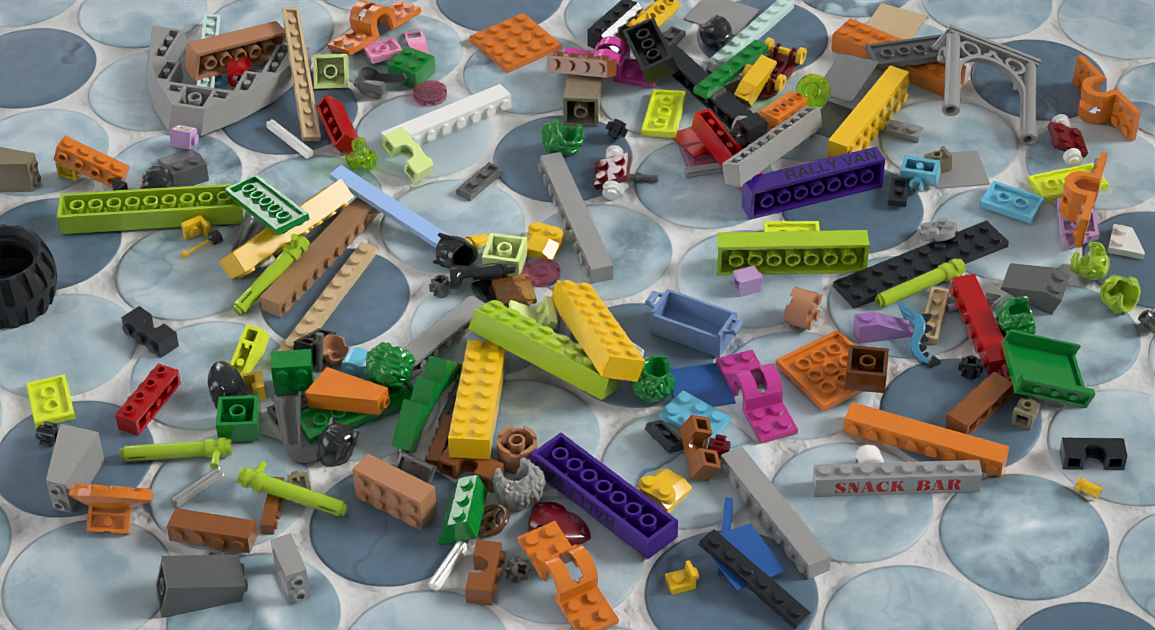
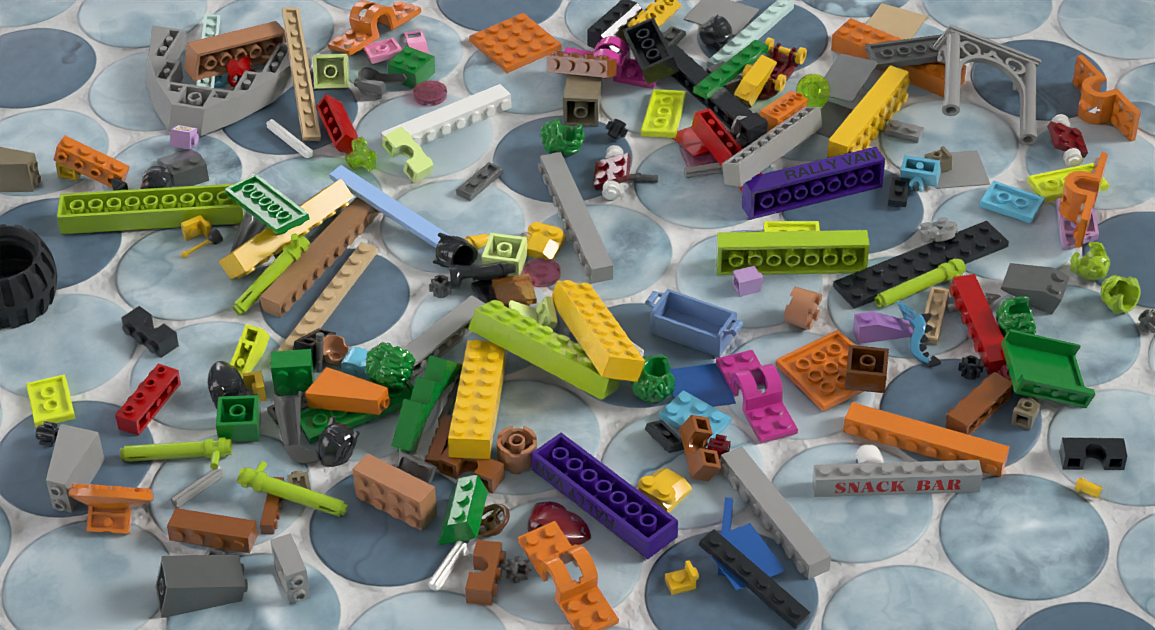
light grey hair [492,457,546,510] -> none
white wing [1107,224,1145,260] -> none

